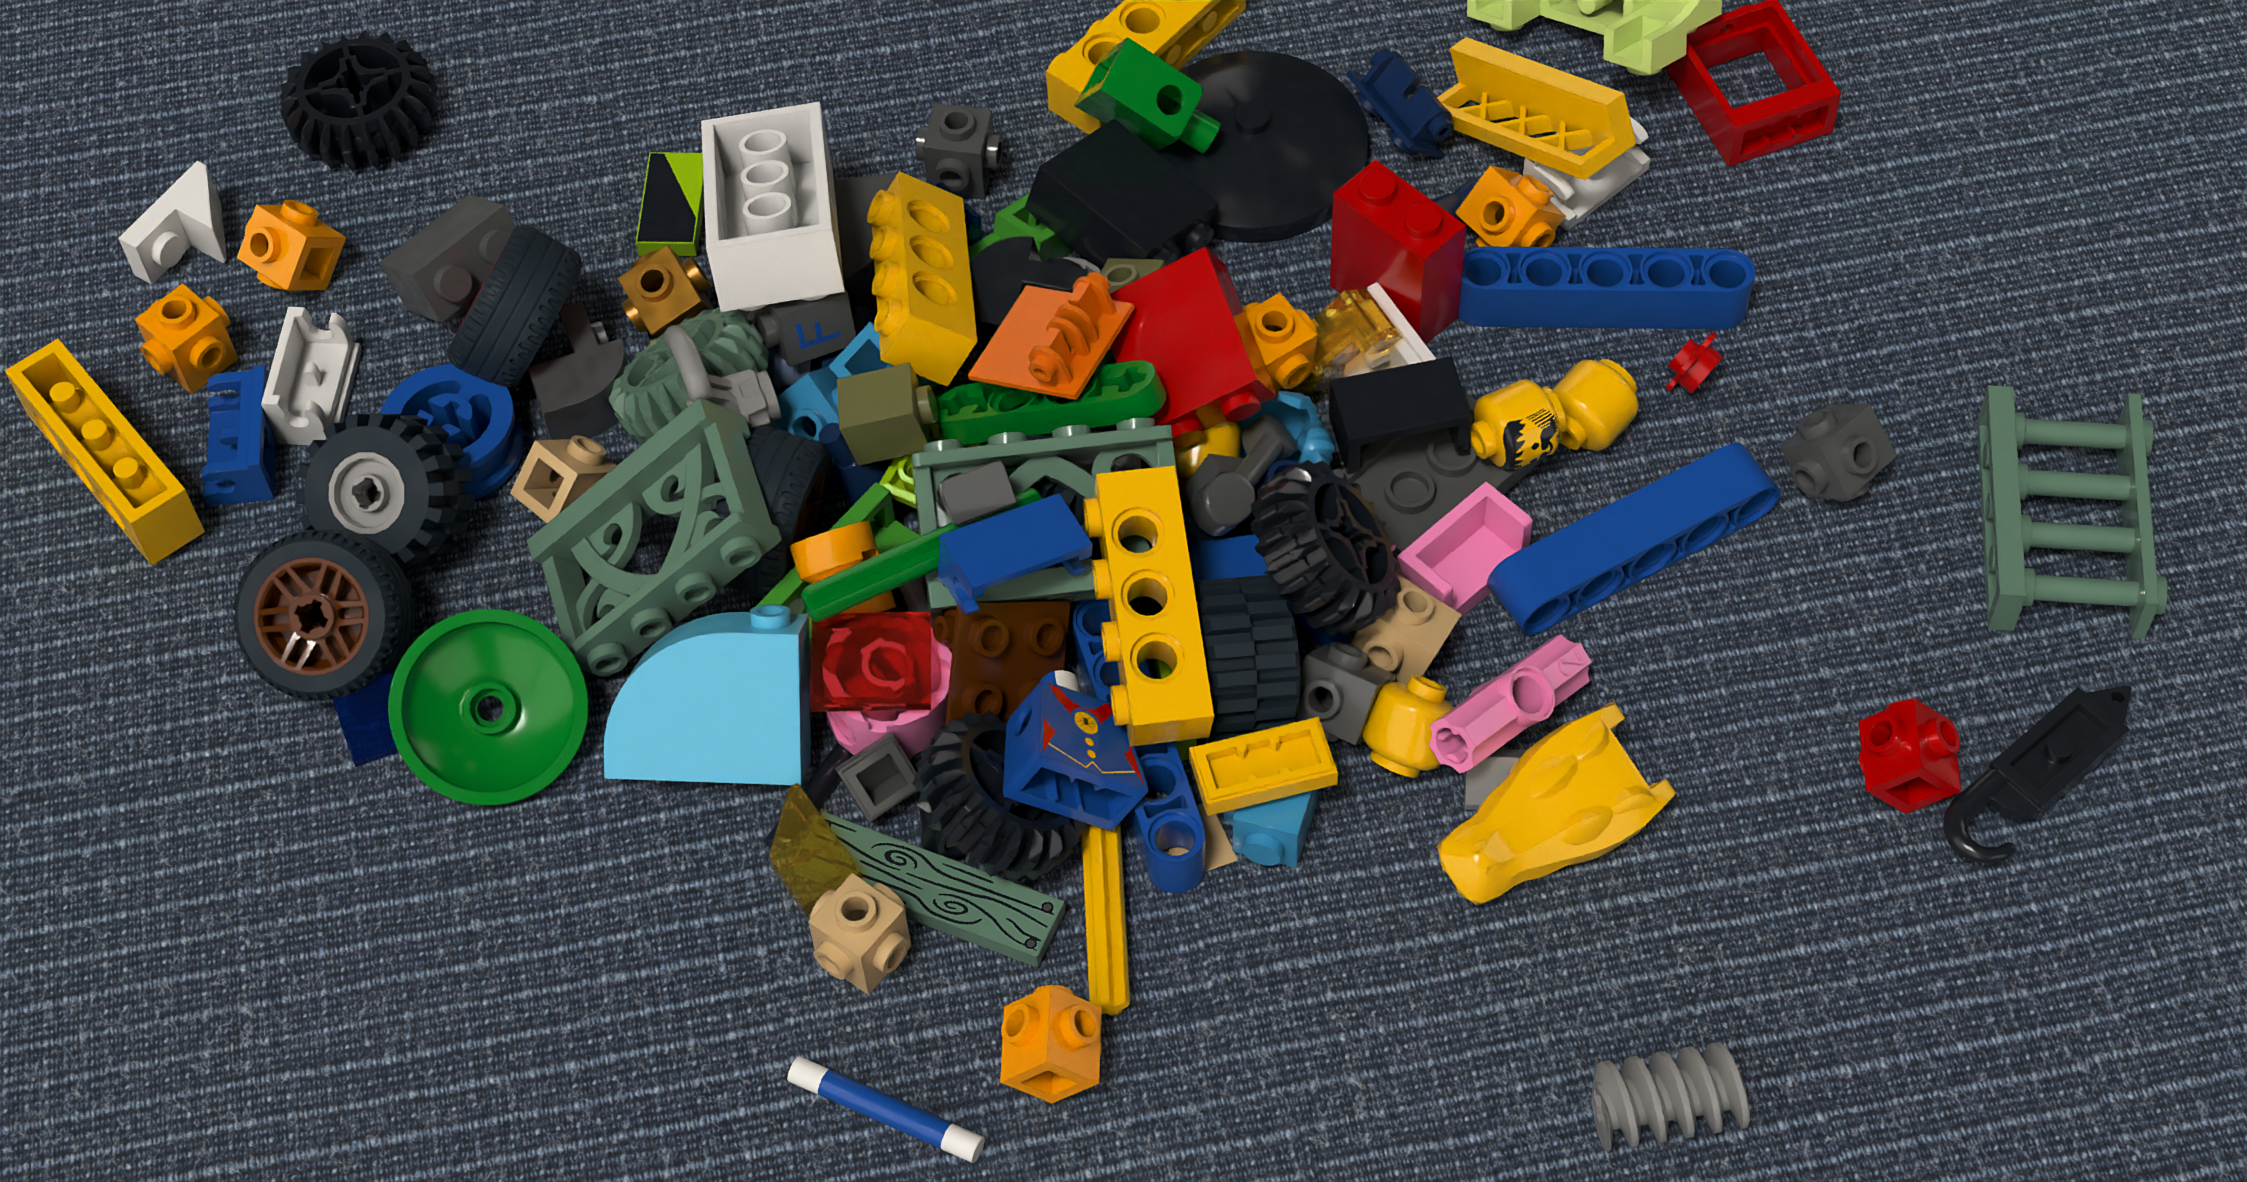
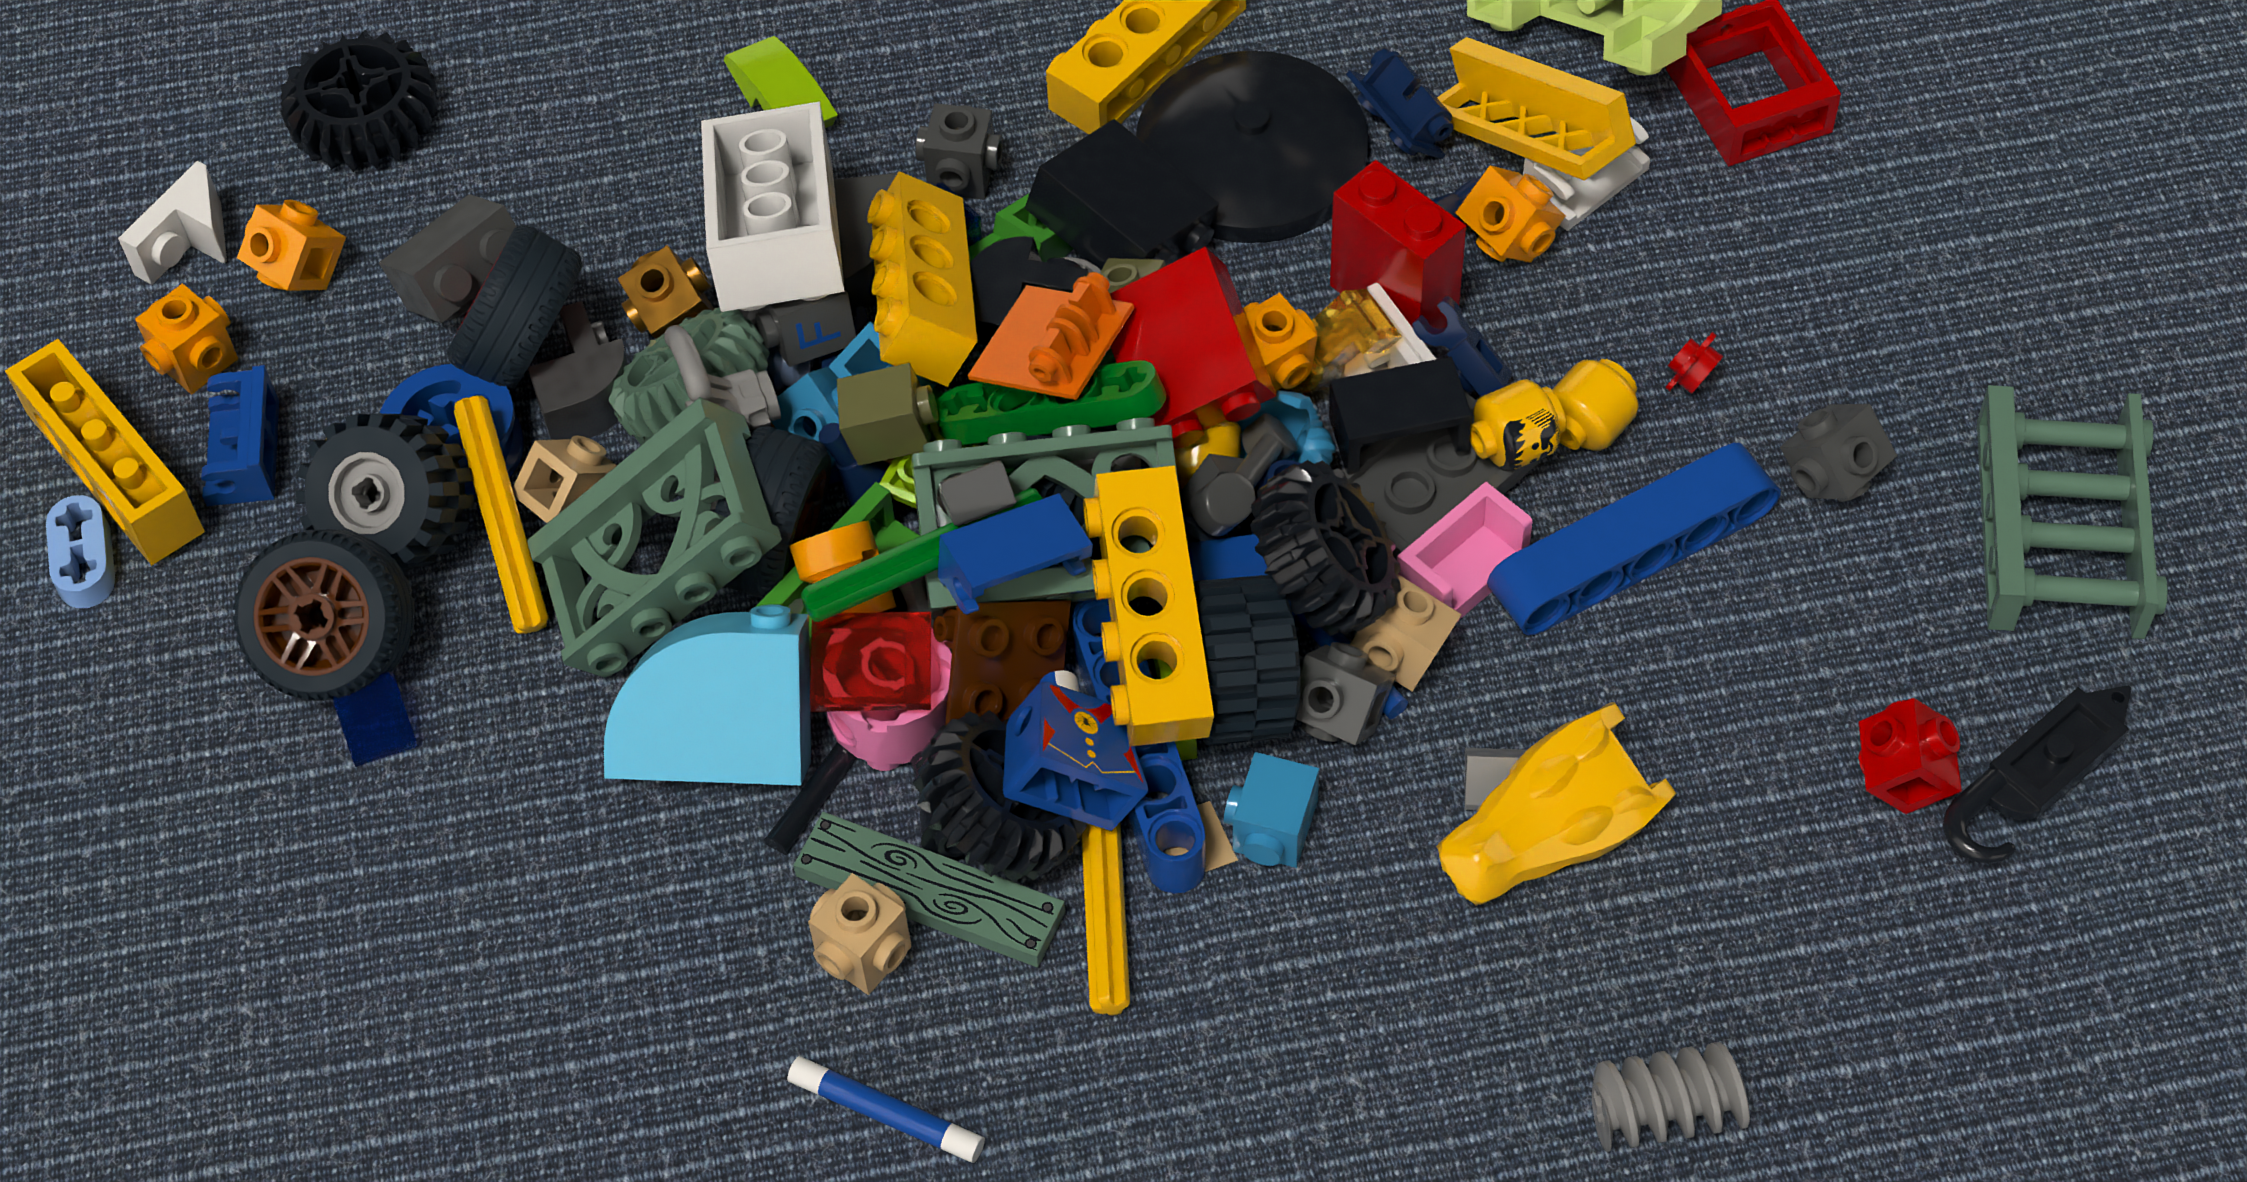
white hinge [261,307,362,445] -> none
green dish [388,609,588,806] -> none
tile [636,152,704,256] -> none
clear yellow tile [769,783,863,917] -> none
dark grey slope [835,732,918,823] -> none
light orange brick [1000,985,1102,1104] -> none
green torso [1074,37,1221,154] -> none
yellow plate [1189,717,1338,816] -> none
yellow head [1363,674,1454,778] -> none
bright pink piece [1428,634,1592,774] -> none
blue beam [1458,246,1756,329] -> none
none -> light blue beam [46,495,115,608]
none -> yellow axle [454,396,548,634]
none -> lime slope [723,36,838,128]
none -> dark blue plate [1412,296,1513,397]

